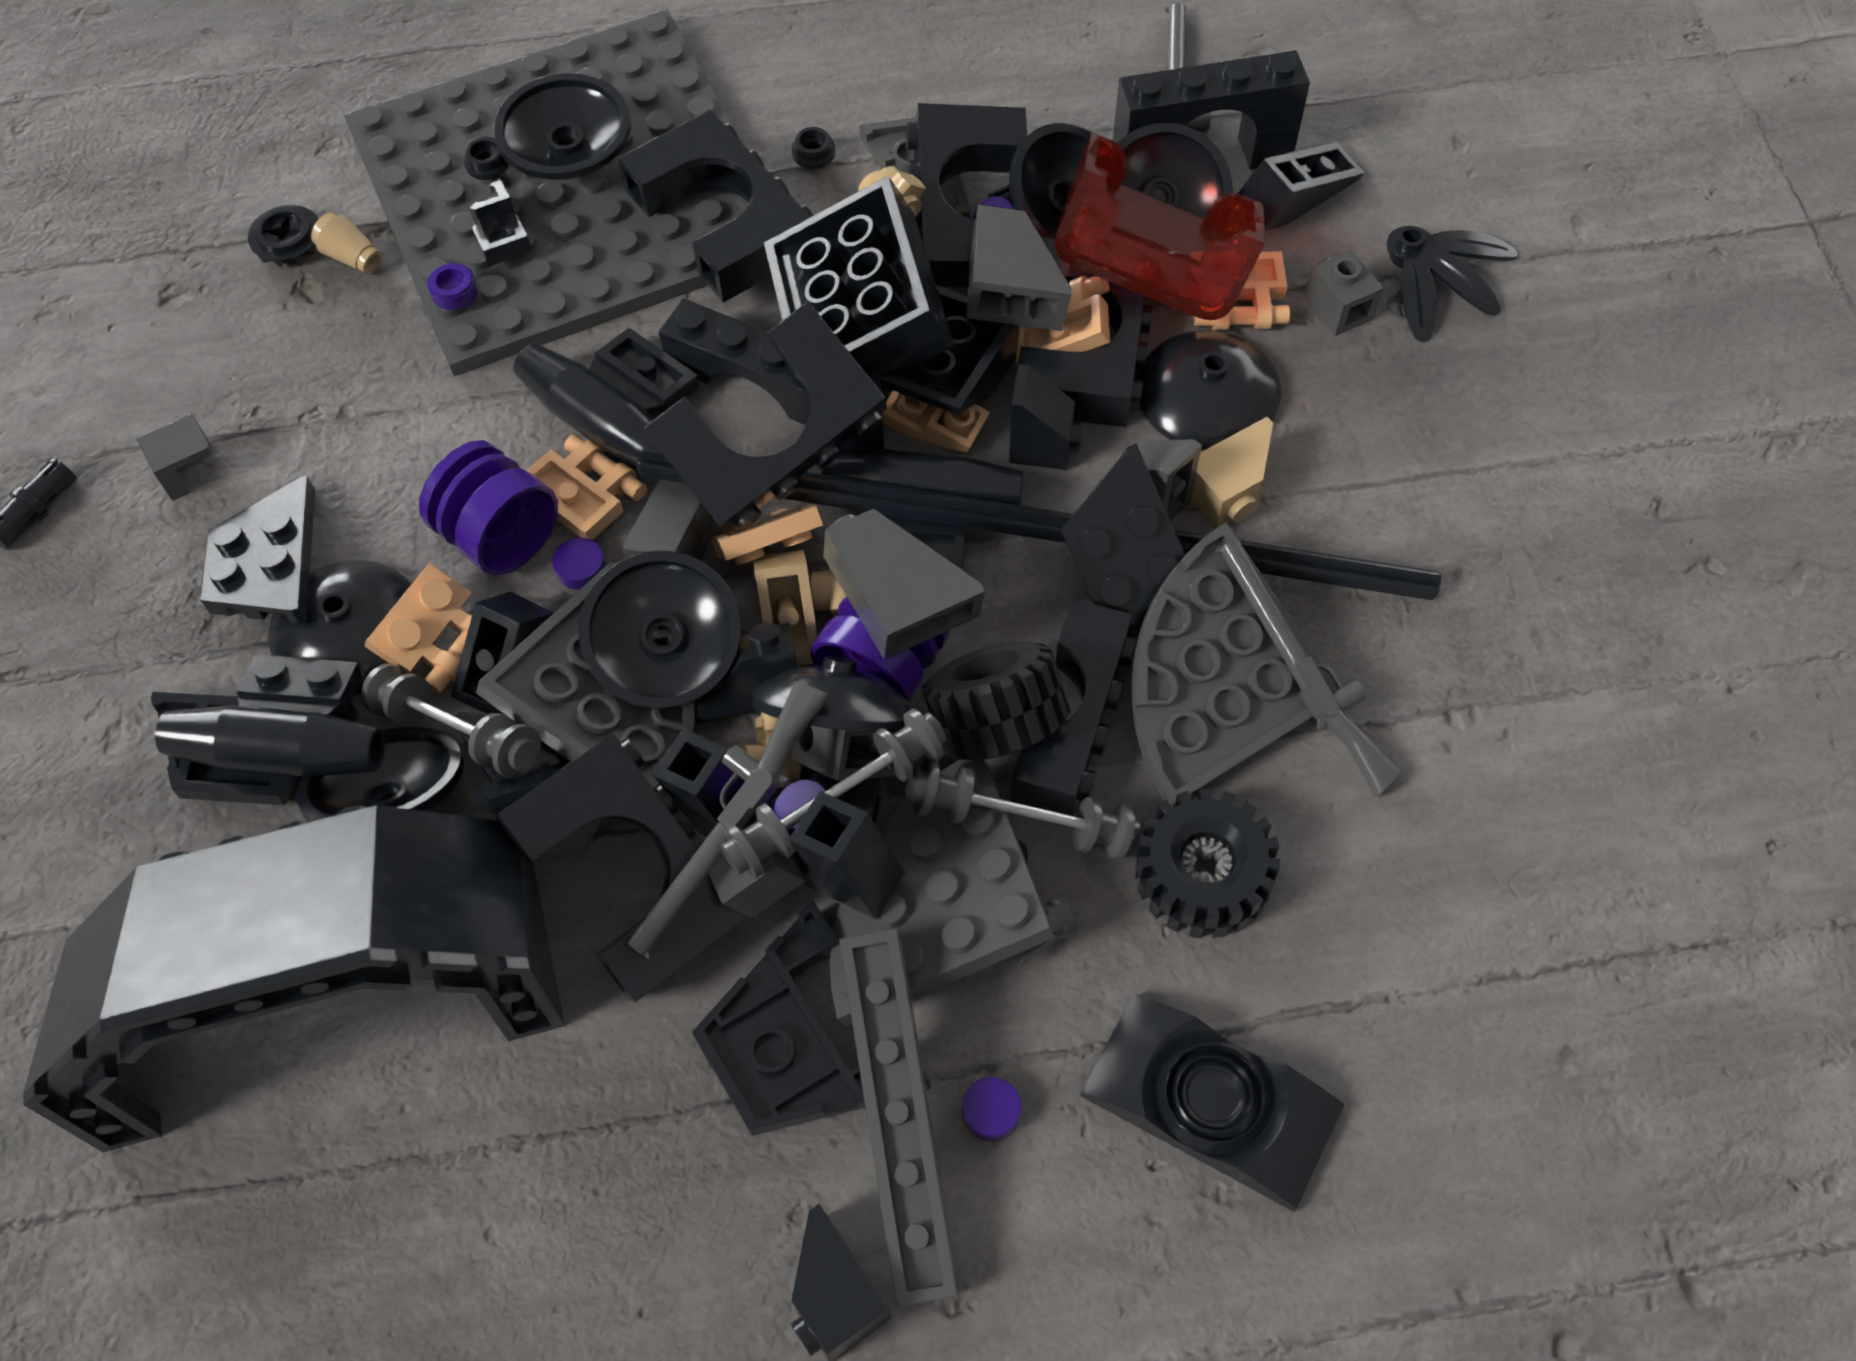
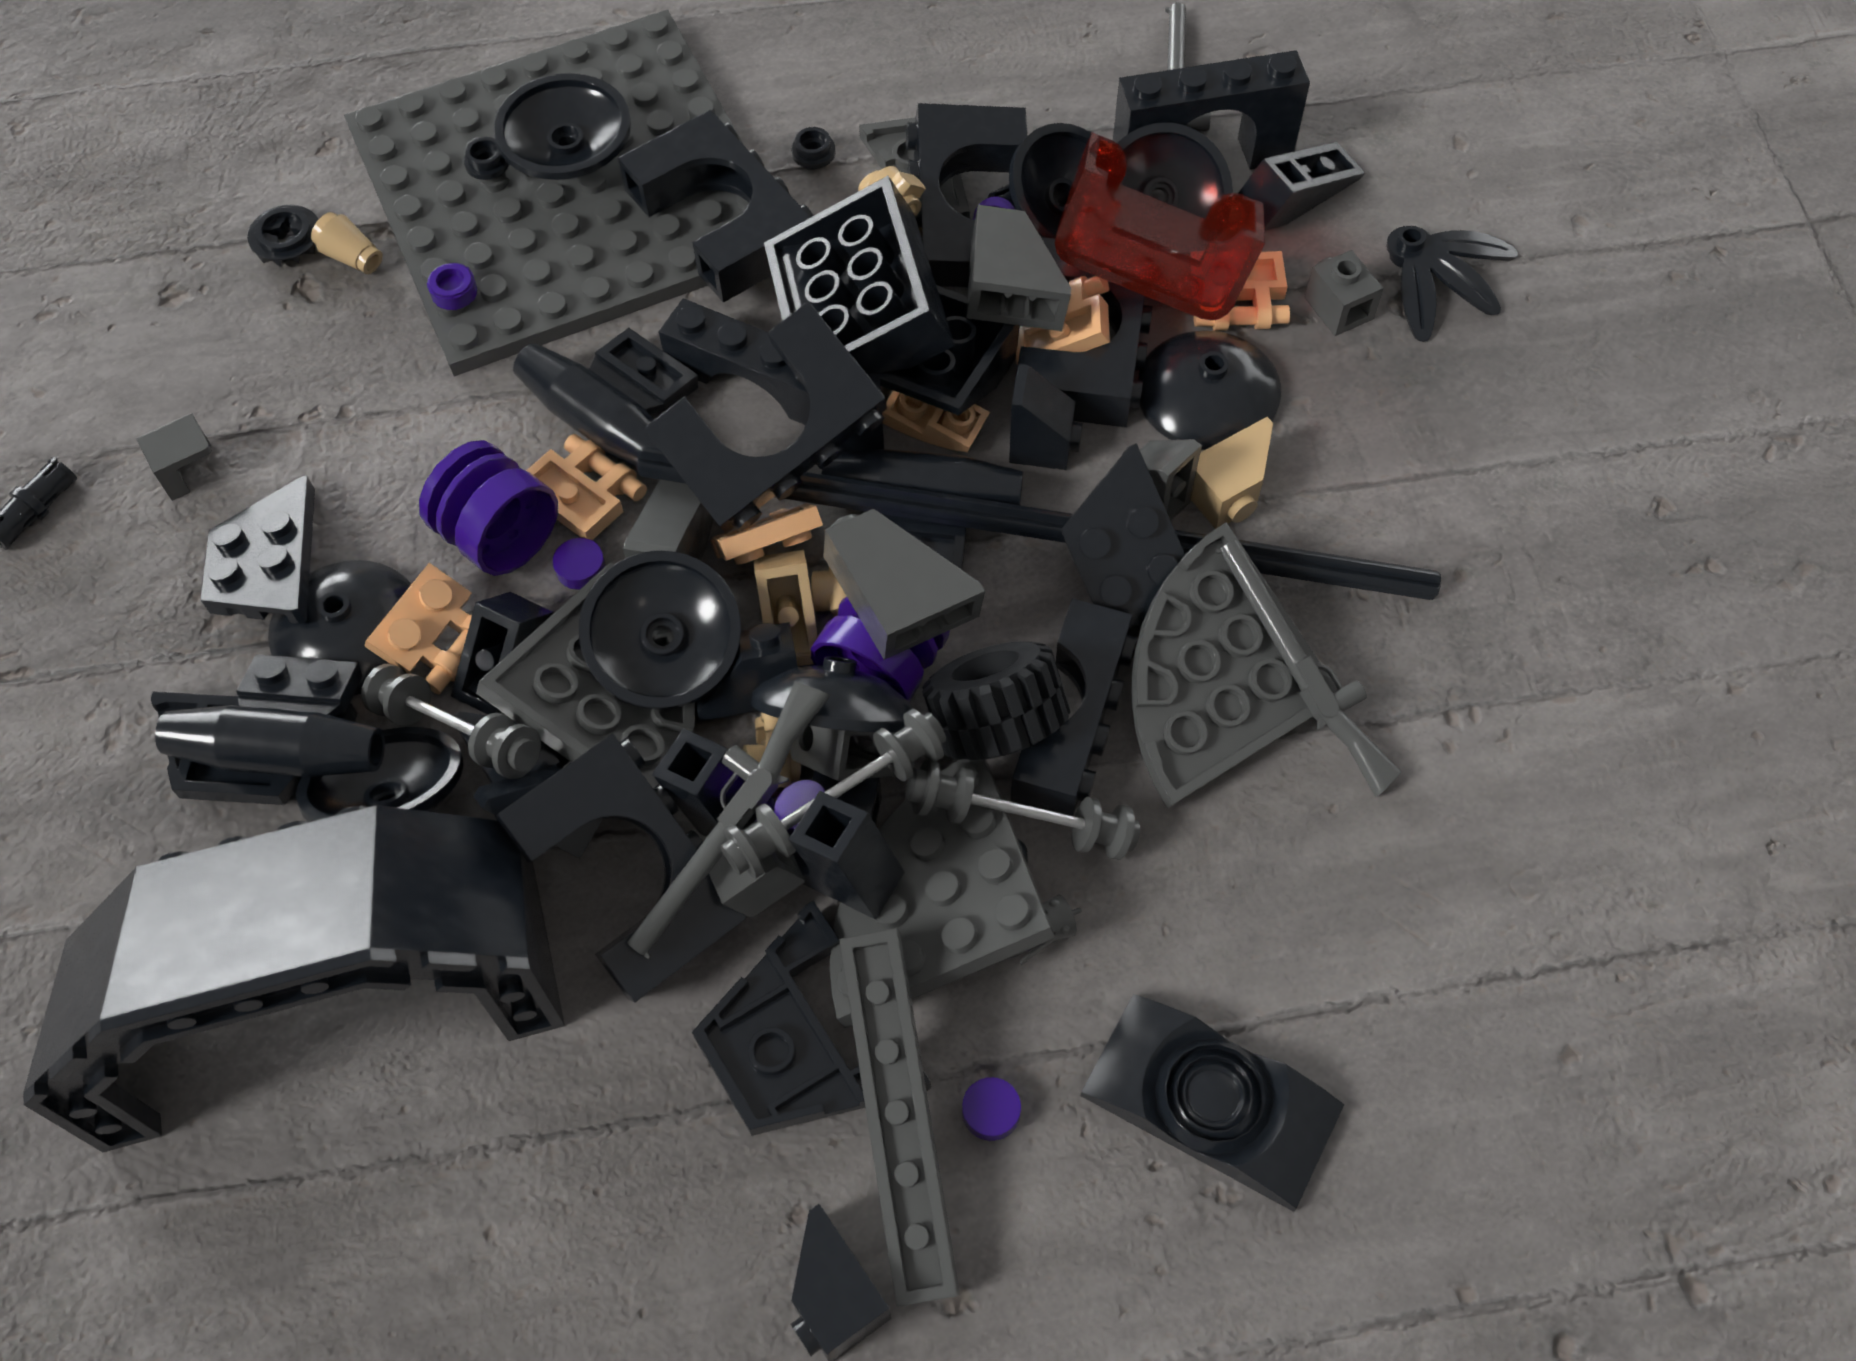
black slope [470,178,533,266] -> none
black bush [1135,789,1280,939] -> none

